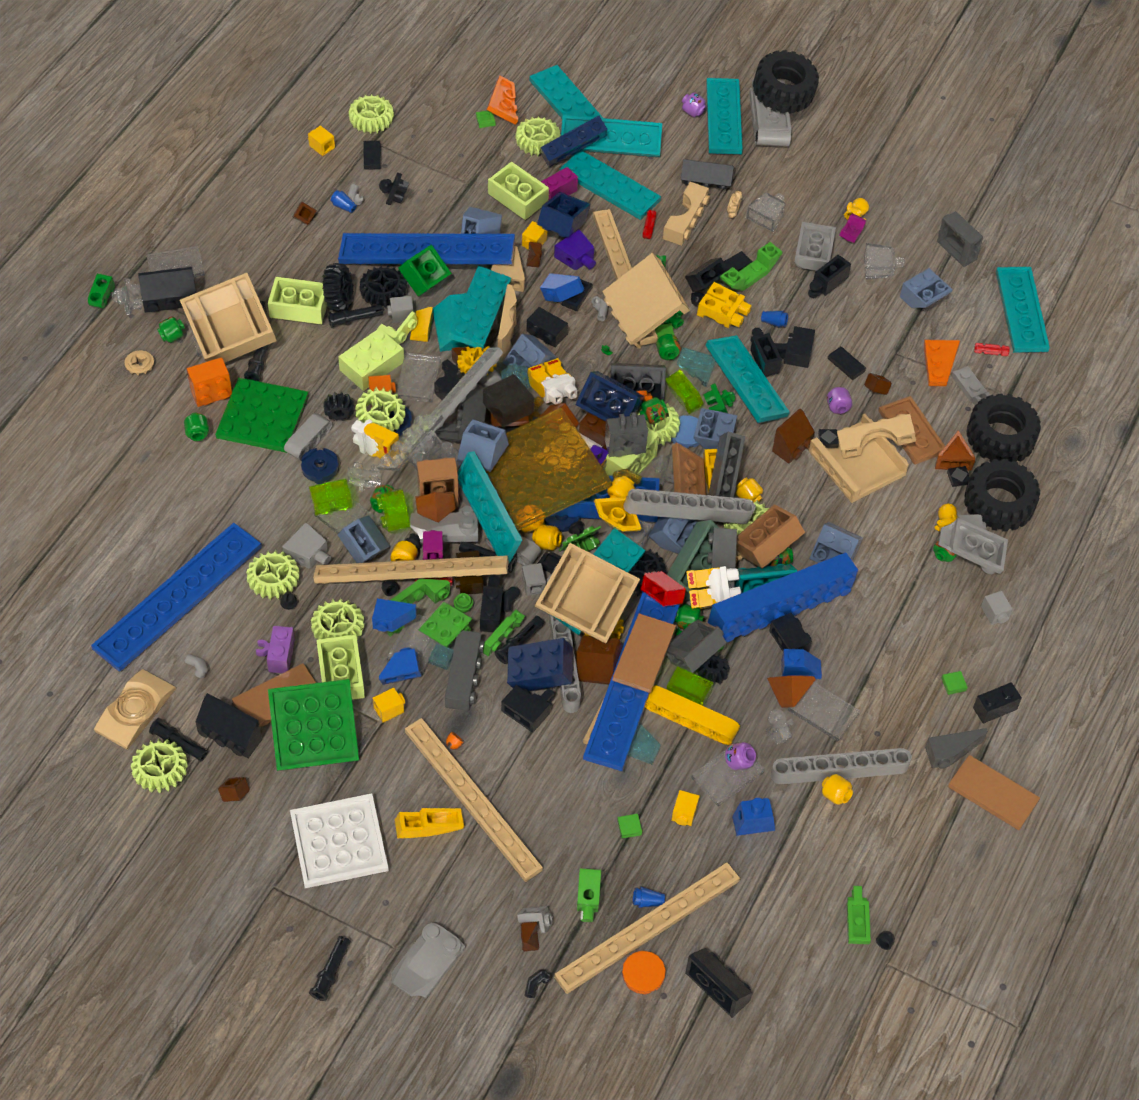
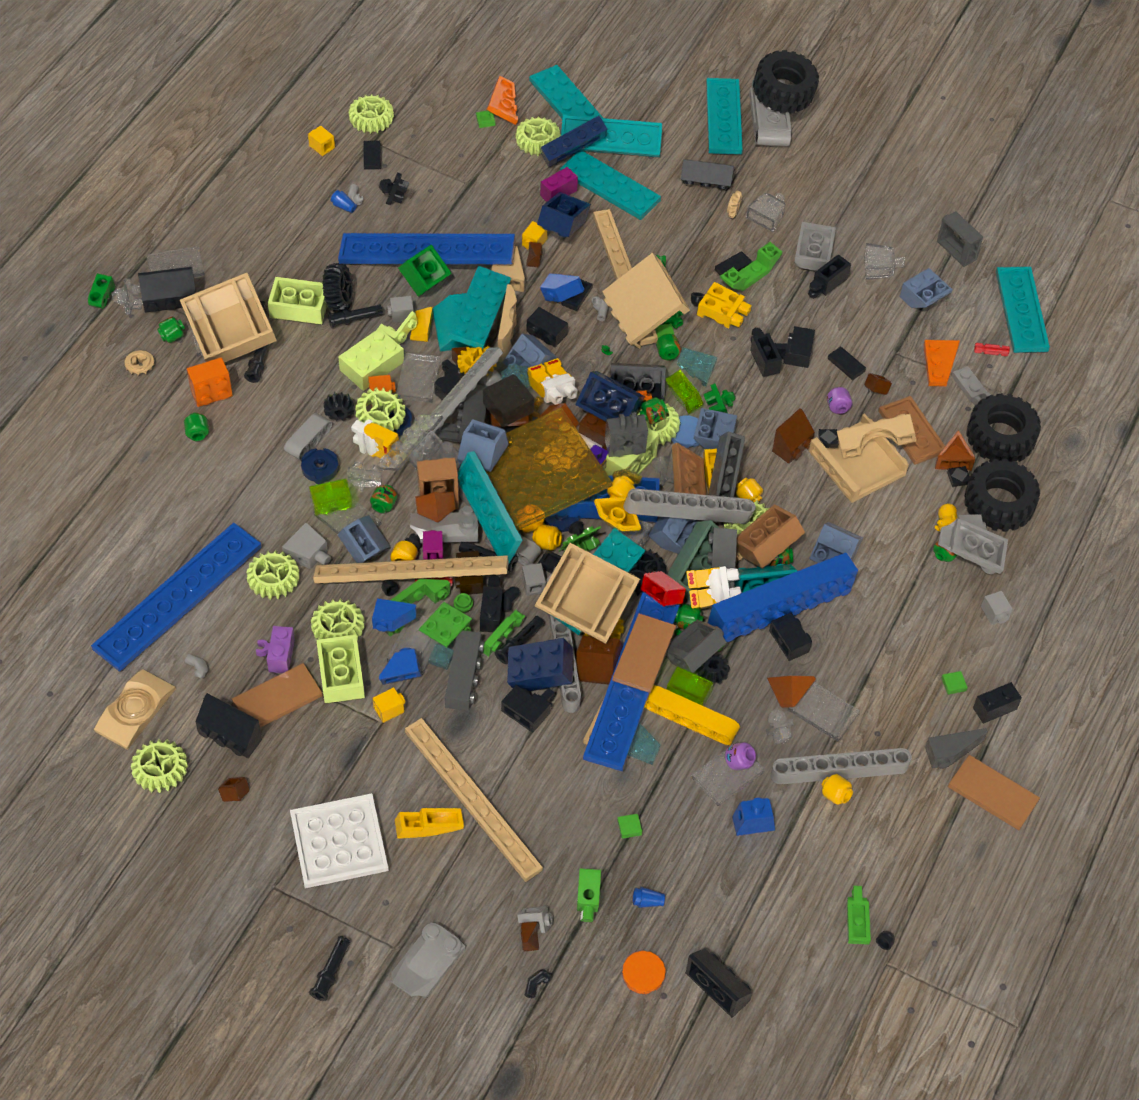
black pin [149,718,208,762] -> none
green plate [215,377,309,453] -> none
green plate [268,679,359,771] -> none
black piece [280,592,298,610] -> none
reddish brown slope [292,202,317,225] -> none
black gear [359,265,407,309] -> none
clear neon green brick [376,488,410,532] -> none
orange hinge [446,732,464,750] -> none
sand blue slope [461,207,502,234] -> none
yellowish green brick [488,162,549,220] -> none
dark purple torso [554,230,596,270] -> none
tan plate [554,863,740,994] -> none
red axle [642,210,656,239] -> none
tan arch [663,182,710,246] -> none
yellow brick [671,790,699,826] -> none
medium lavender head [681,92,707,117] -> none
black brick [685,257,728,292] -> none
teal plate [705,335,790,423] -> none
blue cone [761,310,788,328] -> none
blue slope [781,649,822,679] -> none
magenta bracket [839,213,866,243] -> none
yellow animal [844,198,869,220] -> none

